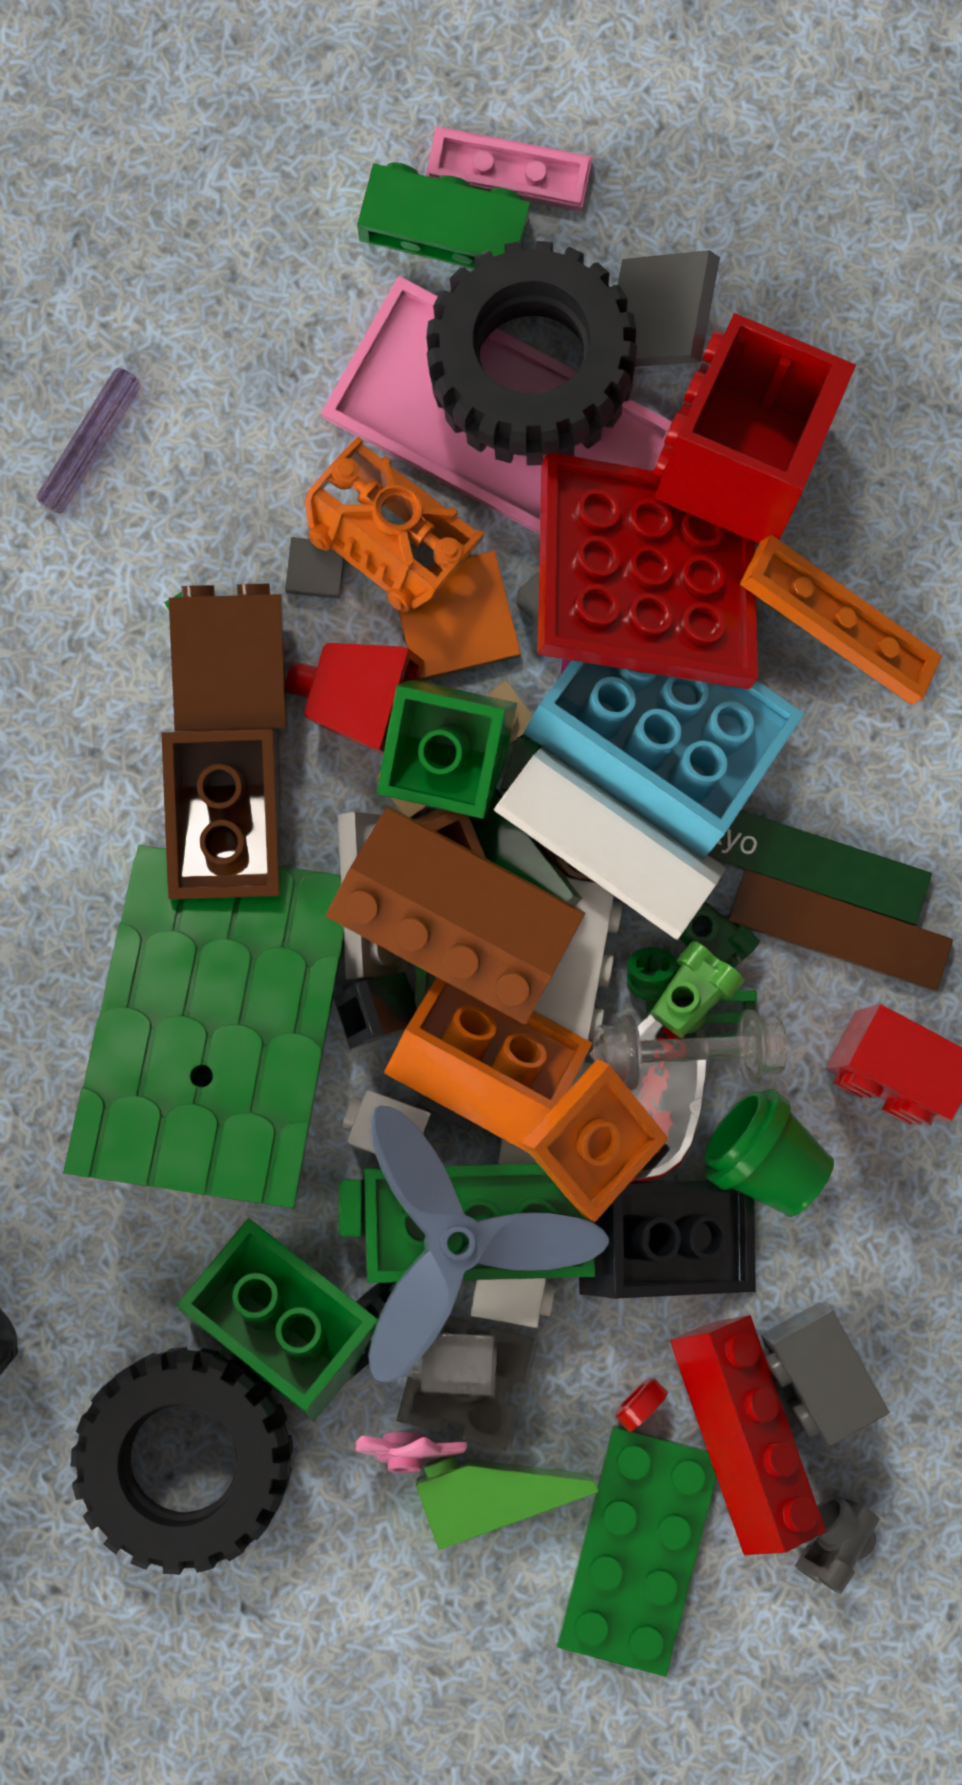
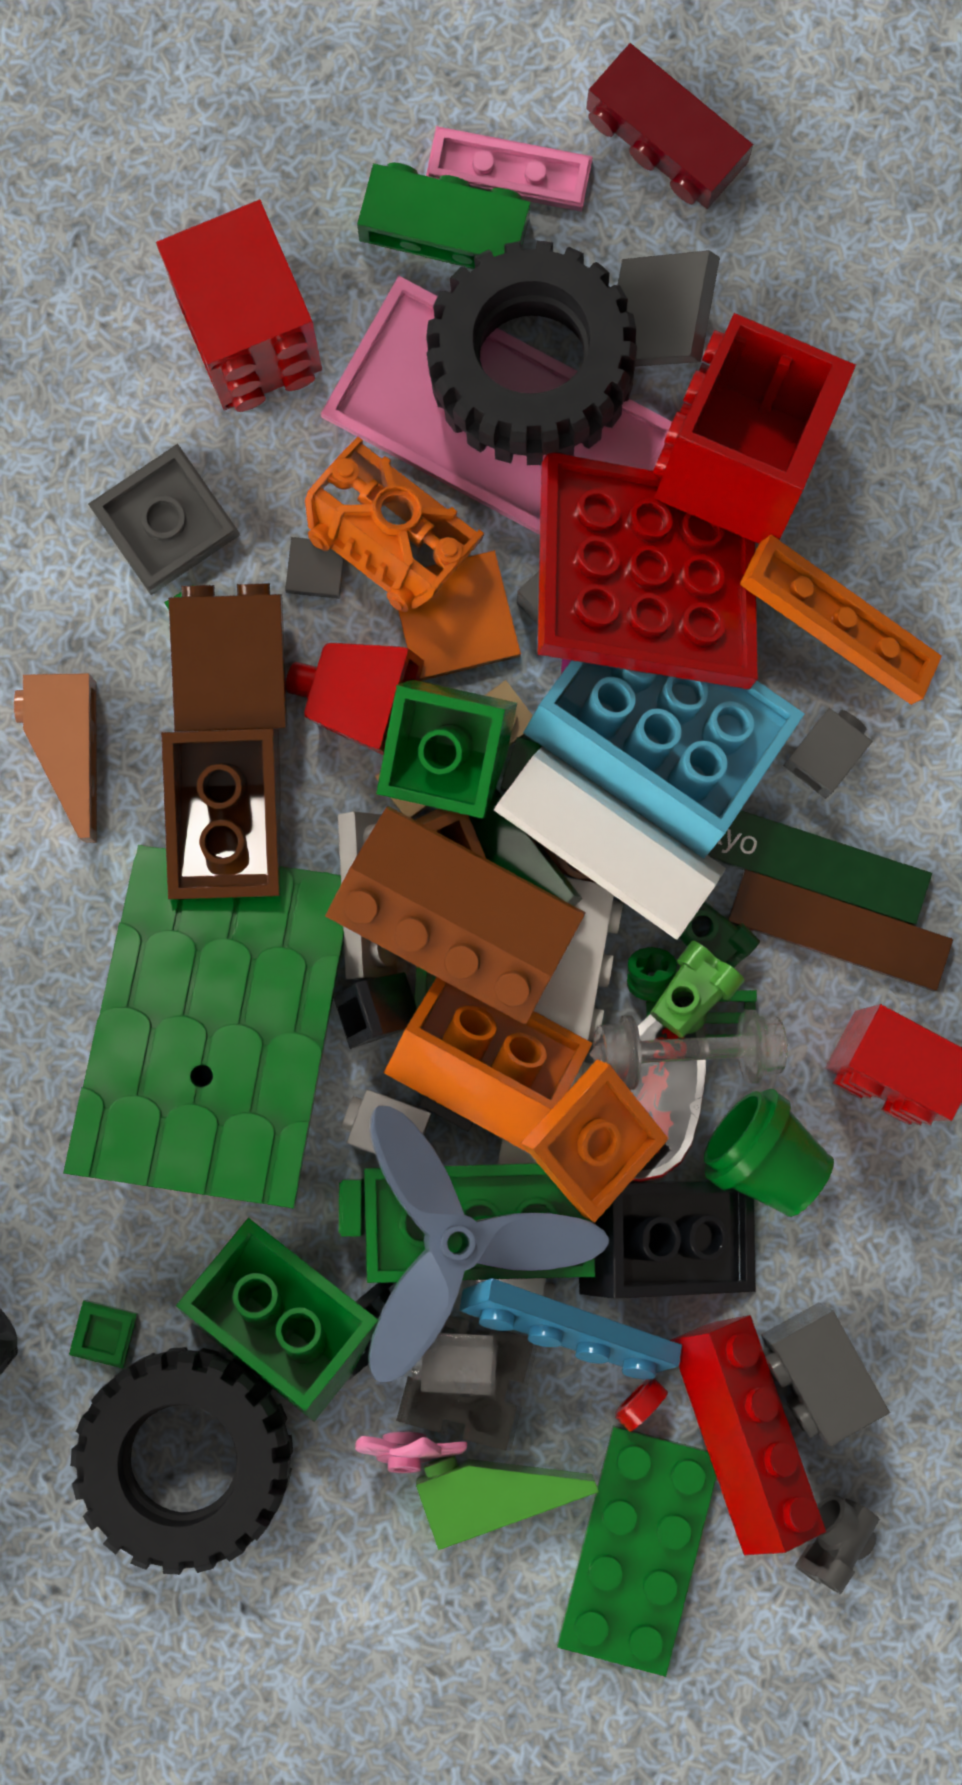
clear purple axle [36,368,141,514] -> none
none -> nougat slope [14,673,97,843]
none -> green tile [69,1300,138,1369]
none -> dark grey plate [88,444,240,595]
none -> red container [156,199,322,412]
none -> dark azure plate [459,1278,682,1380]
none -> dark red brick [586,43,754,209]
none -> dark grey brick [783,708,873,799]

